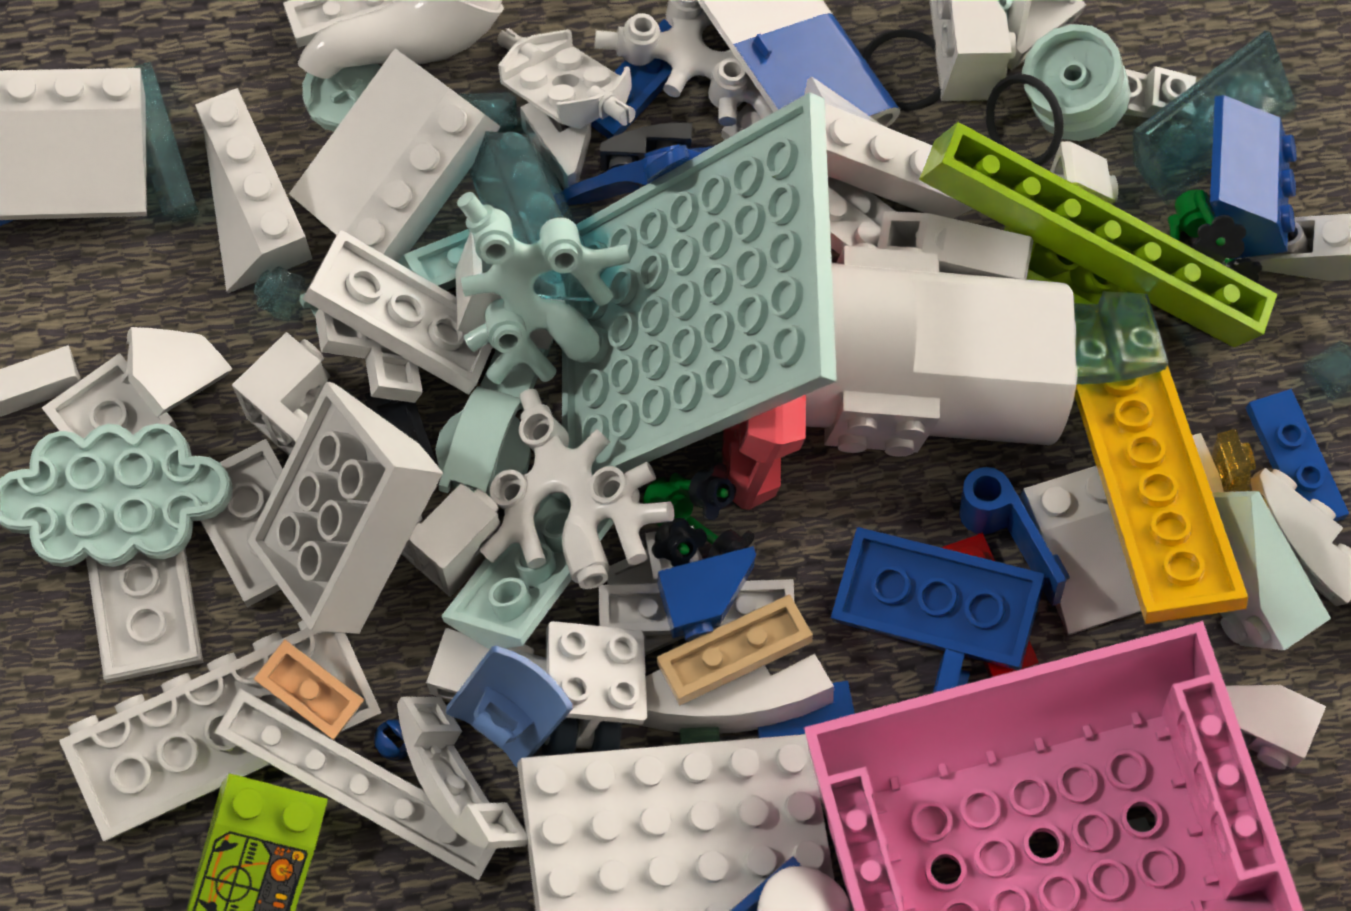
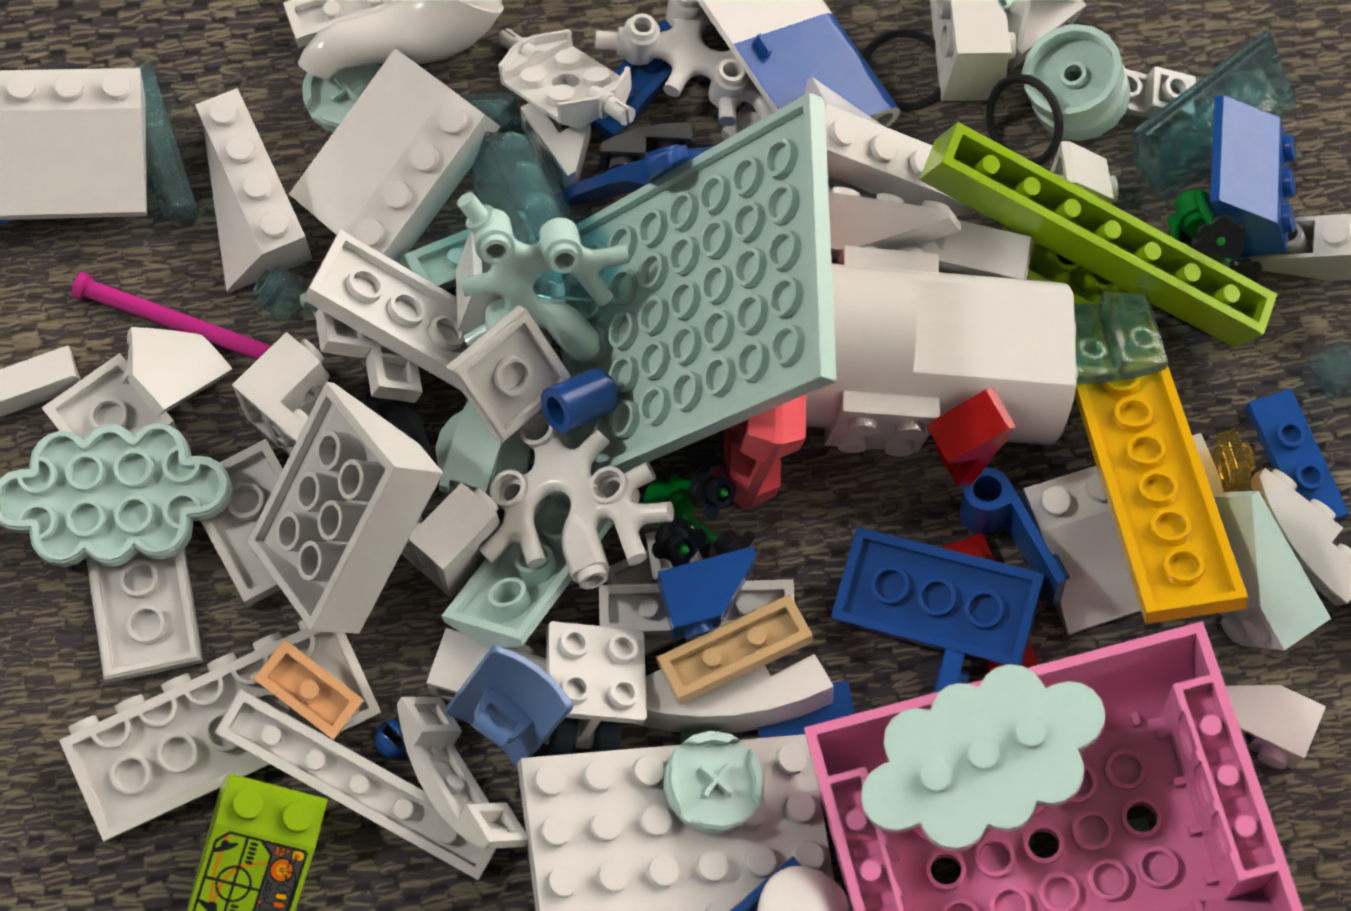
none -> dark pink bar [71,272,272,360]
none -> white tile [445,305,571,443]
none -> blue brick [541,368,618,434]
none -> light aqua tile [663,731,765,834]
none -> white slope [828,187,962,261]
none -> light aqua plate [861,664,1105,852]
none -> red slope [927,388,1016,487]

